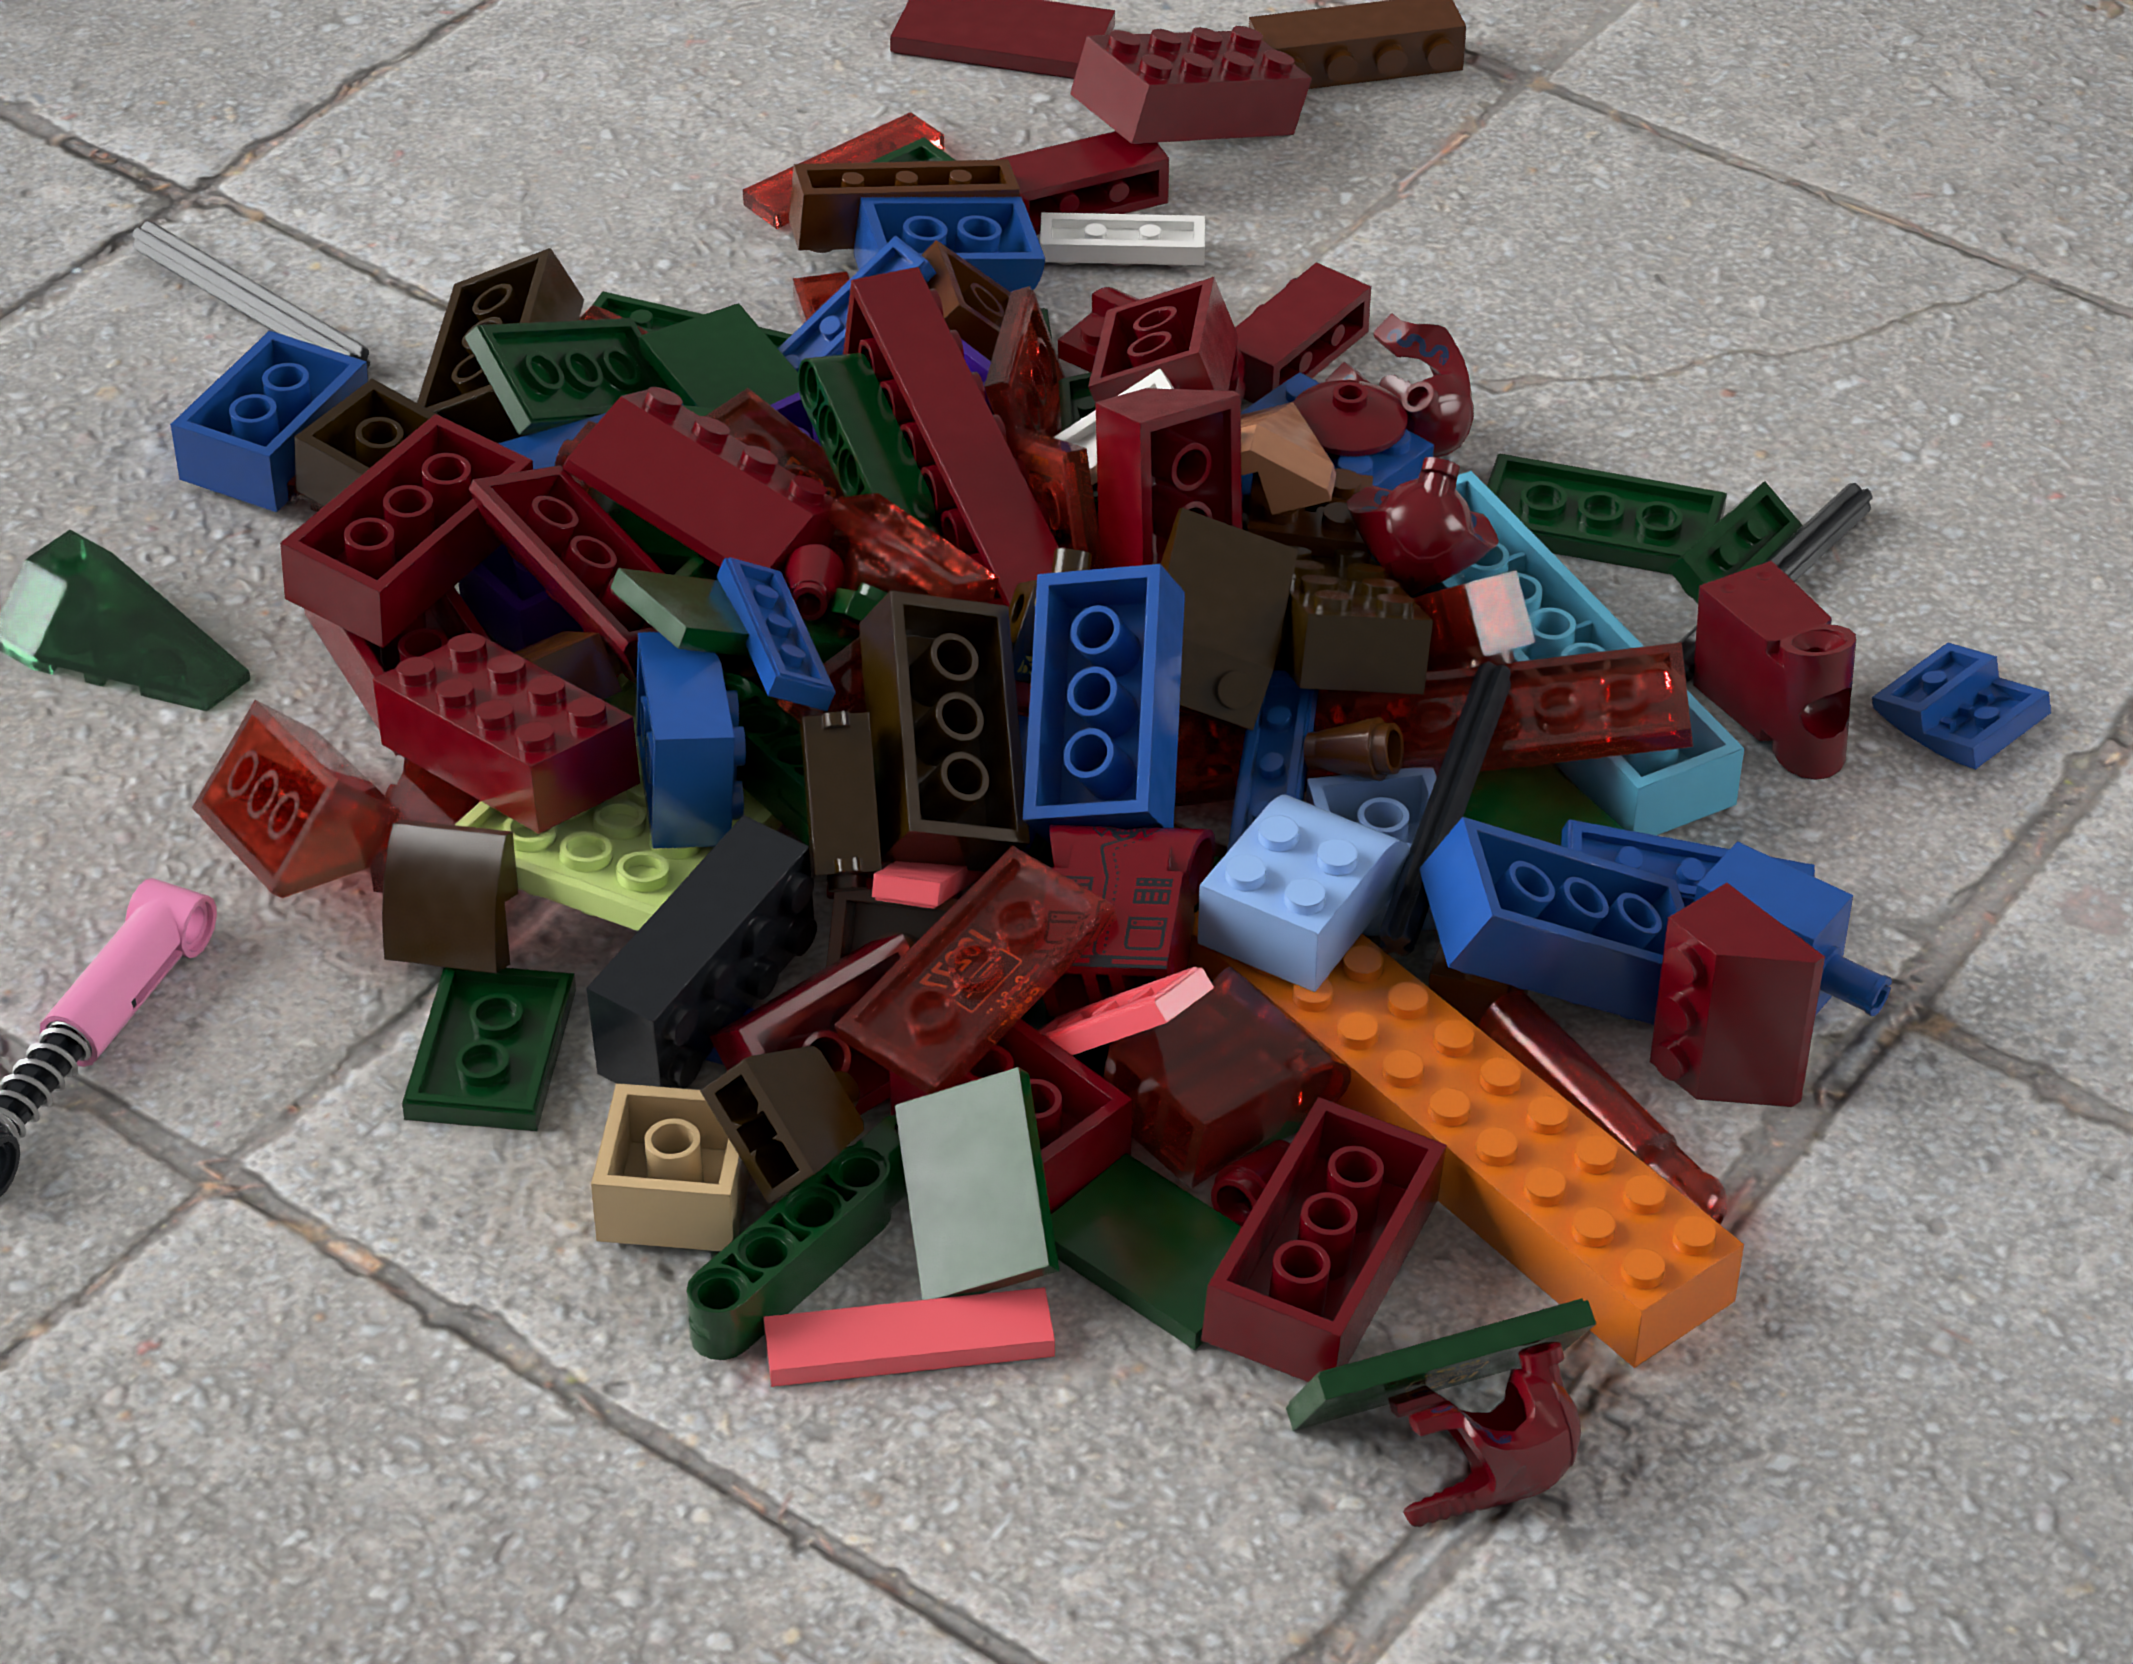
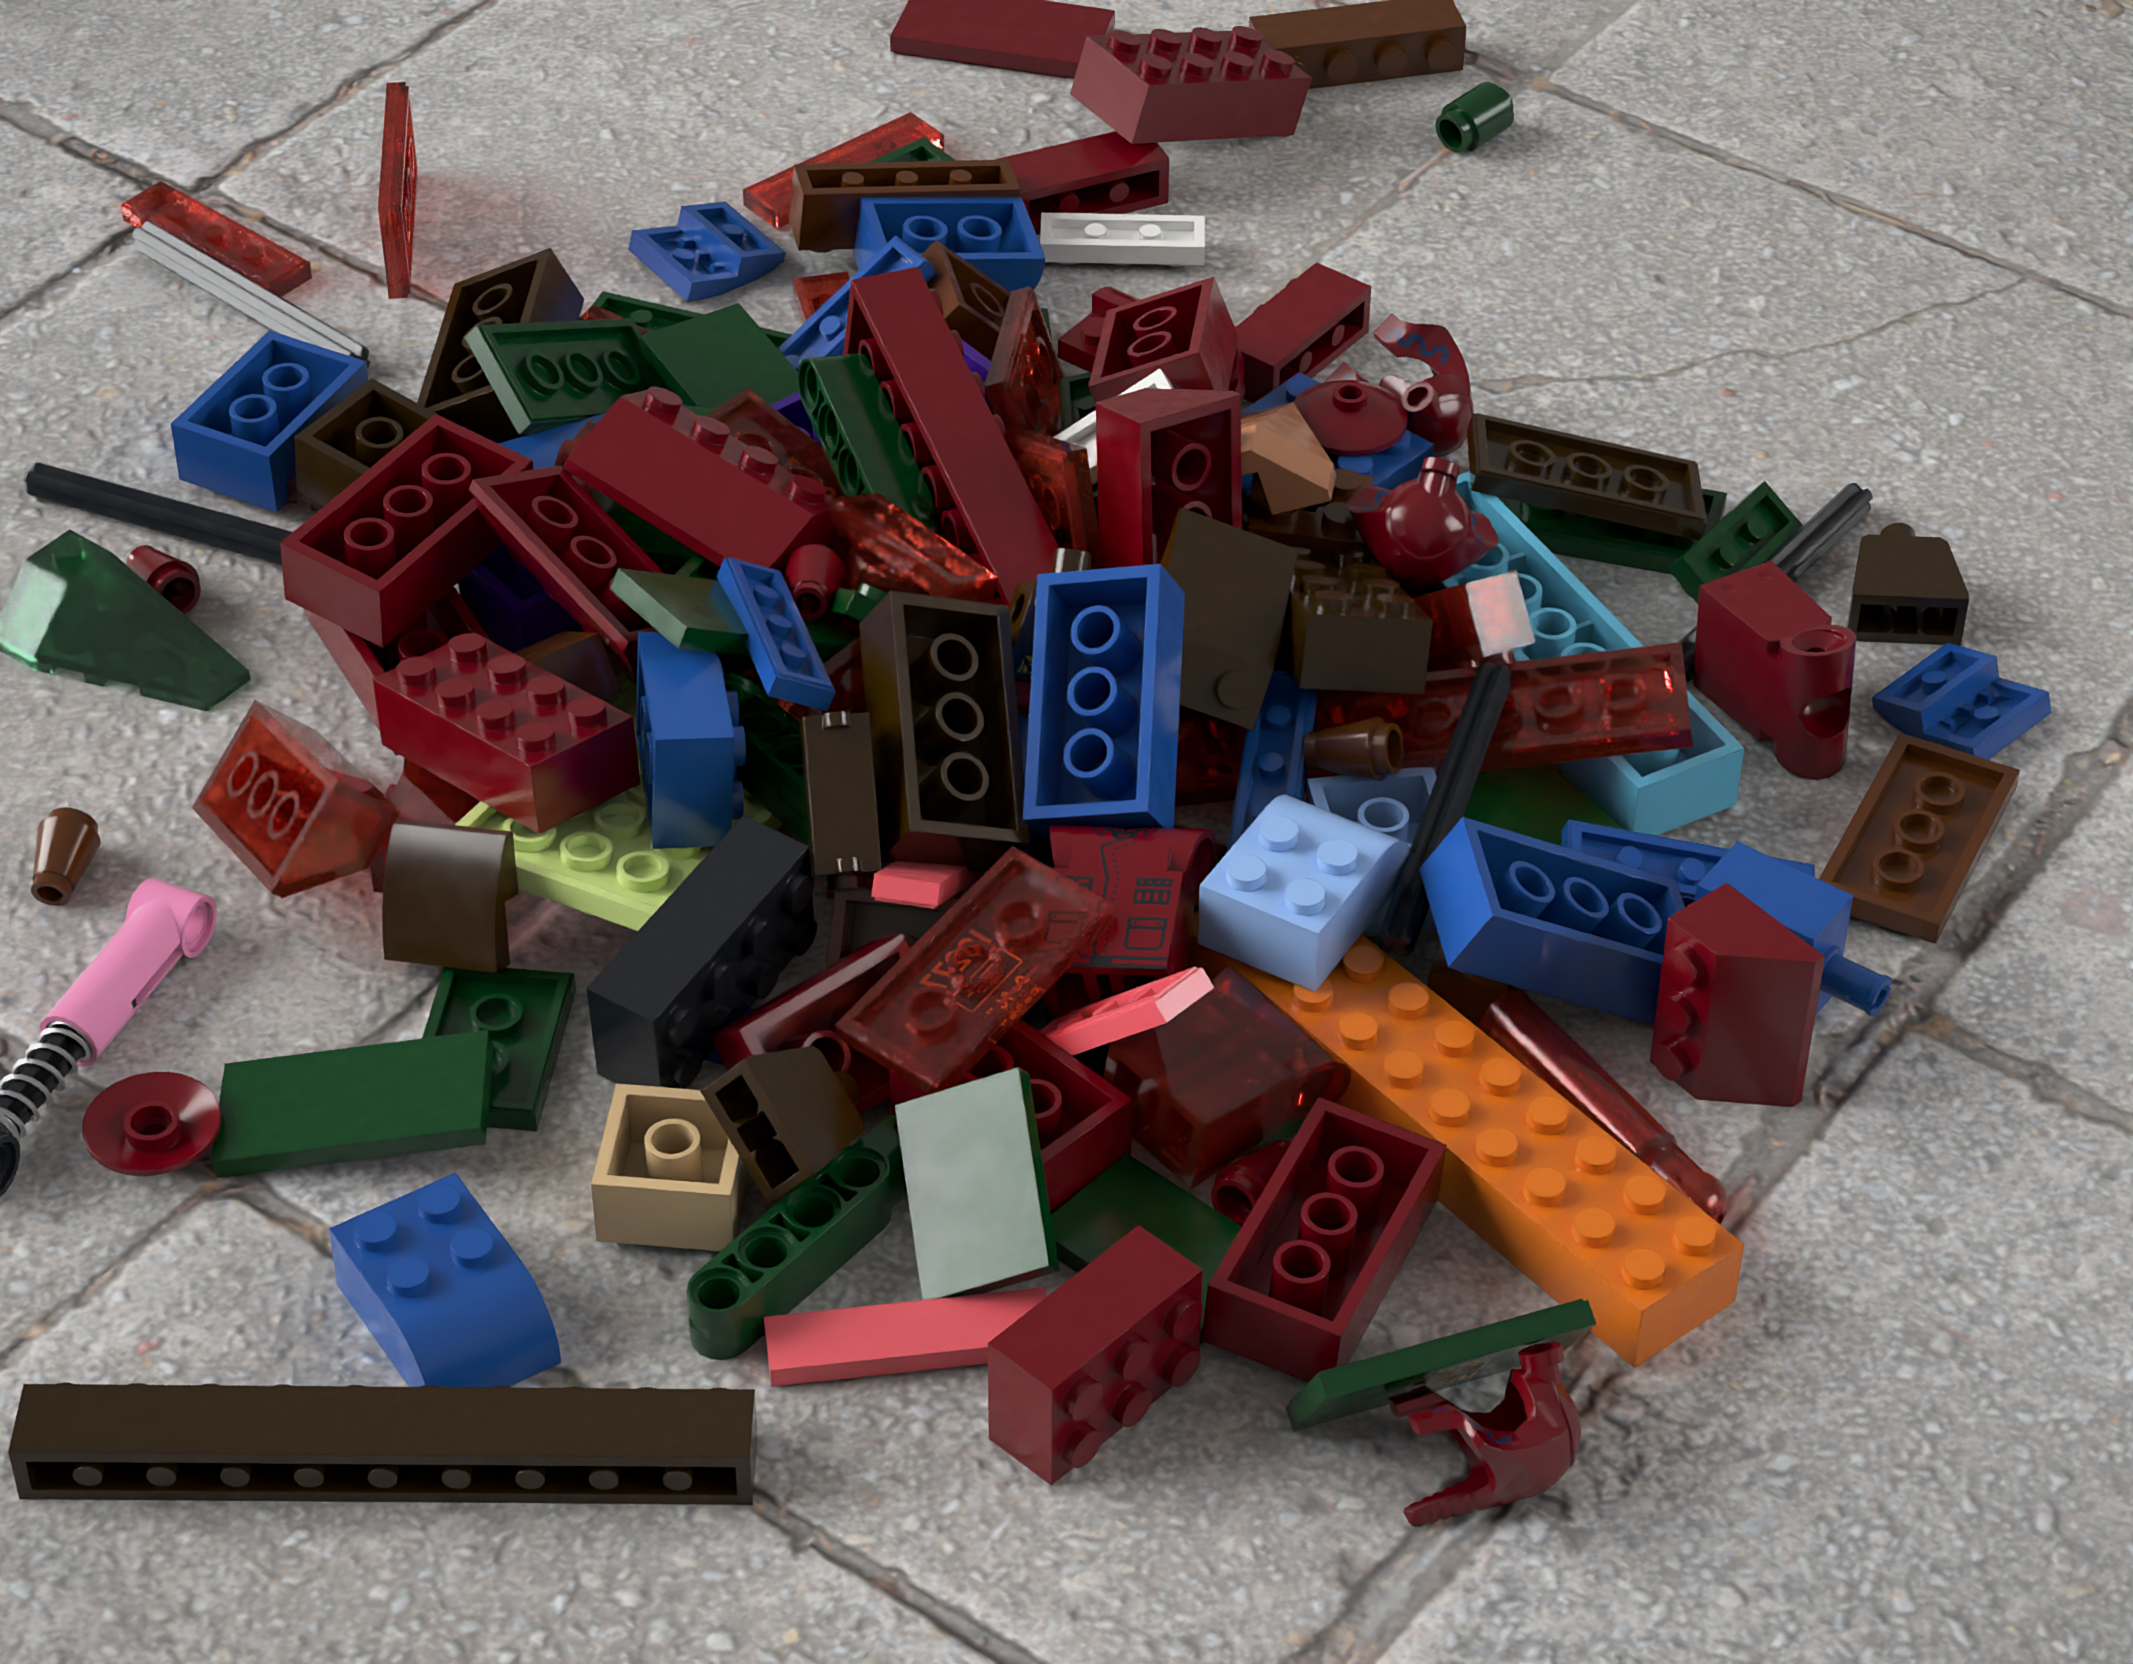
none -> dark brown brick [8,1382,758,1505]
none -> black axle [23,462,293,566]
none -> reddish brown cone [31,807,101,906]
none -> dark red dish [82,1072,221,1176]
none -> clear red tile [121,181,312,297]
none -> dark red cone [126,545,201,616]
none -> dark green tile [211,1030,494,1178]
none -> blue brick [329,1173,561,1387]
none -> clear red tile [378,82,418,299]
none -> blue slope [628,201,786,302]
none -> dark red brick [988,1225,1203,1486]
none -> dark green brick [1435,82,1514,153]
none -> dark brown tile [1467,413,1707,540]
none -> reddish brown plate [1819,732,2020,944]
none -> dark brown torso [1846,523,1969,646]

